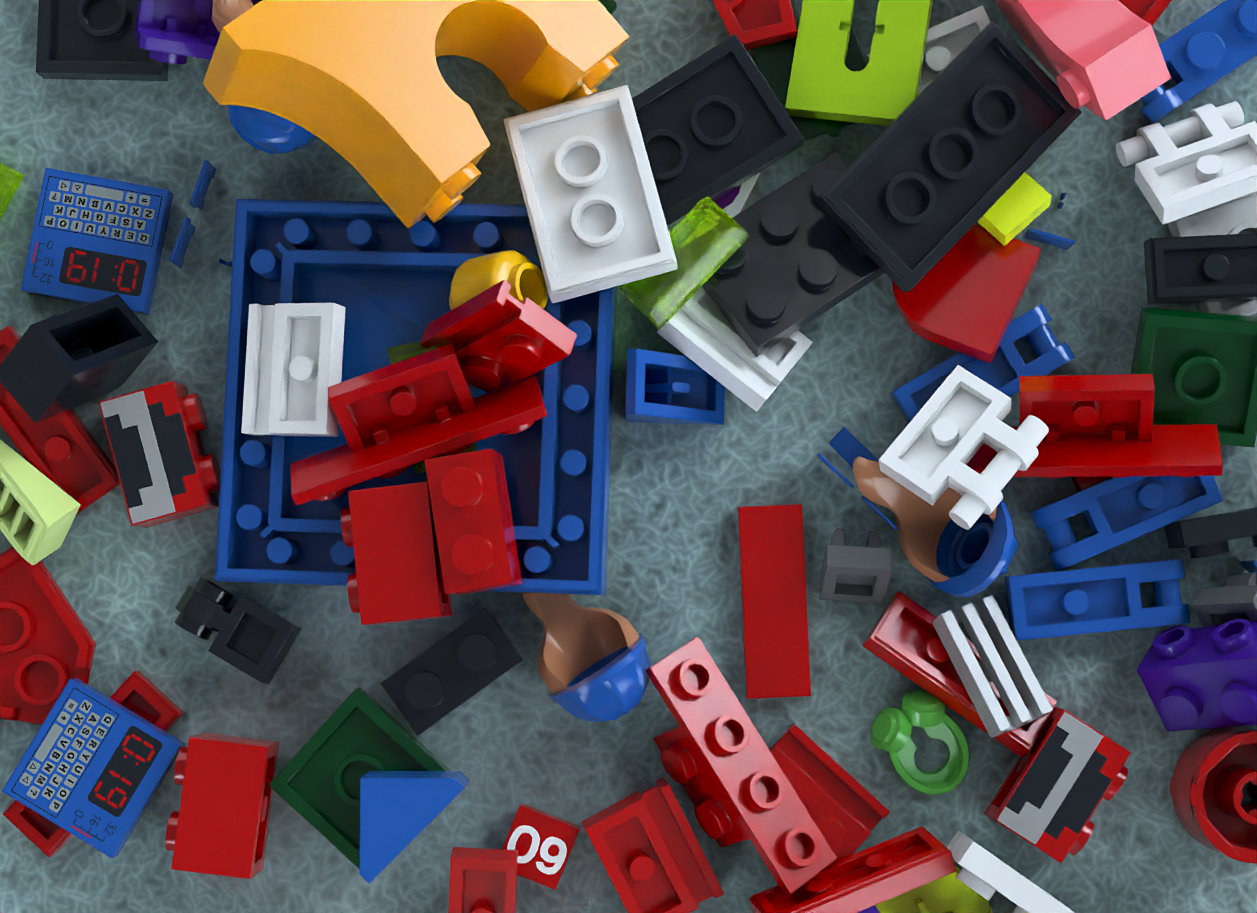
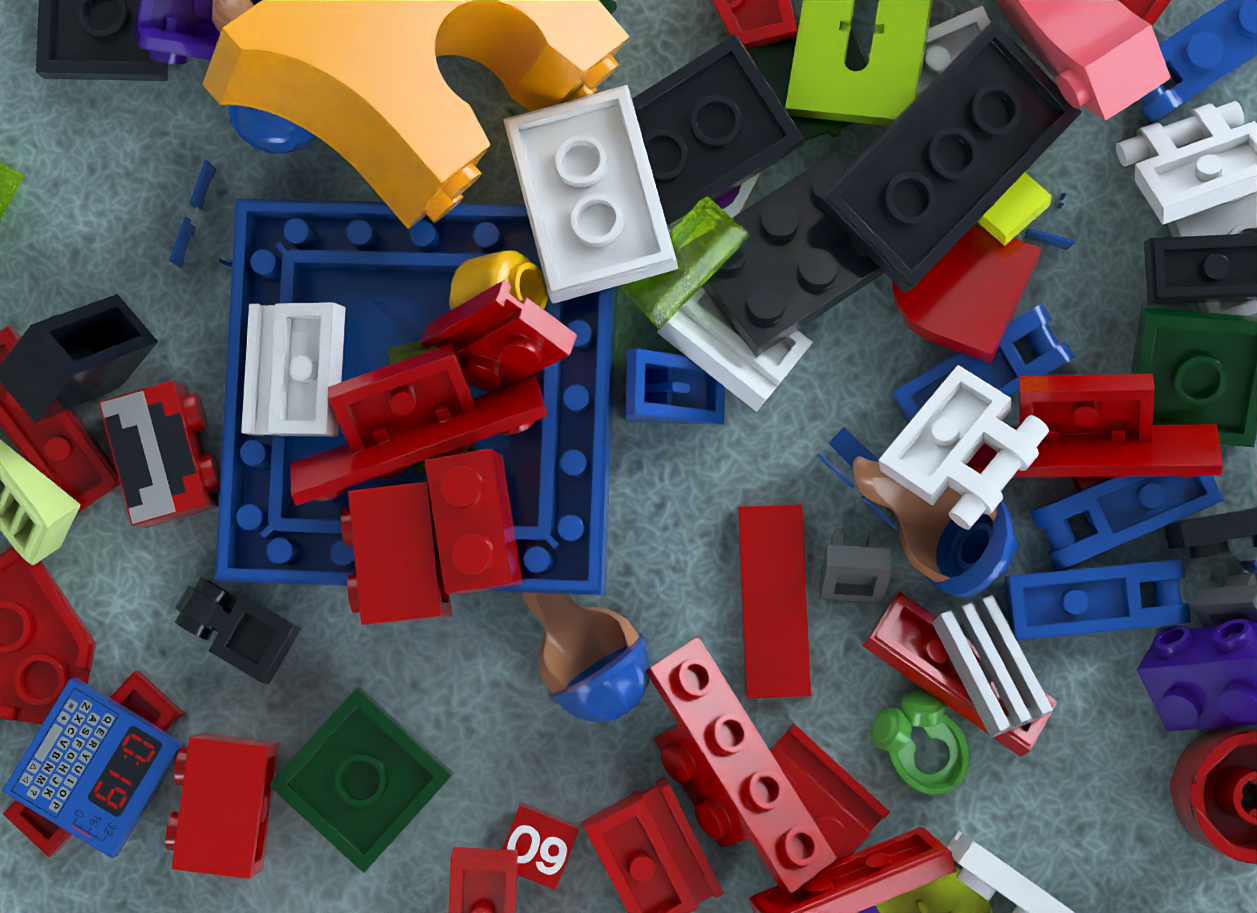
tile [20,168,174,315] -> none
blue slope [360,771,470,884] -> none
black plate [380,608,524,736] -> none
brick [984,707,1131,864] -> none

